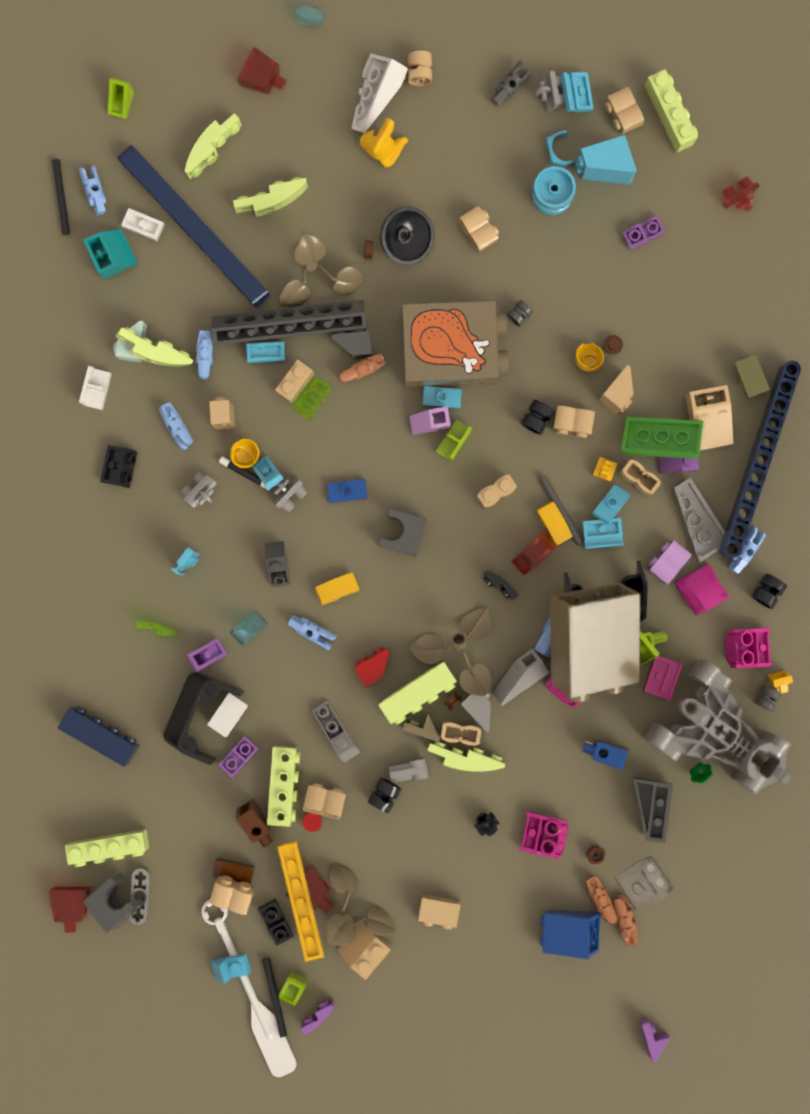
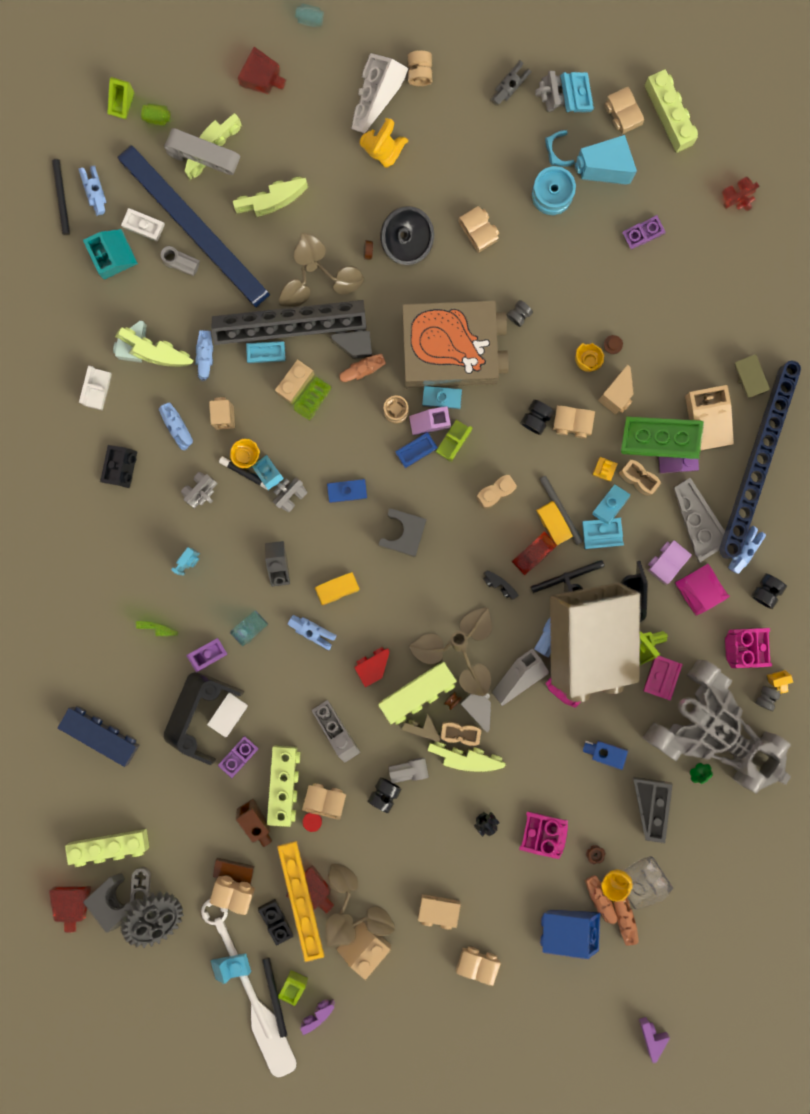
none -> dark grey gear [120,891,184,948]
none -> clear neon green brick [141,103,171,126]
none -> light grey piece [161,246,200,277]
none -> light grey beam [164,128,241,175]
none -> tan wheel [383,395,409,424]
none -> blue plate [395,432,438,468]
none -> tan brick [456,946,501,986]
none -> black bar [530,560,605,593]
none -> yellow hair [601,869,633,902]

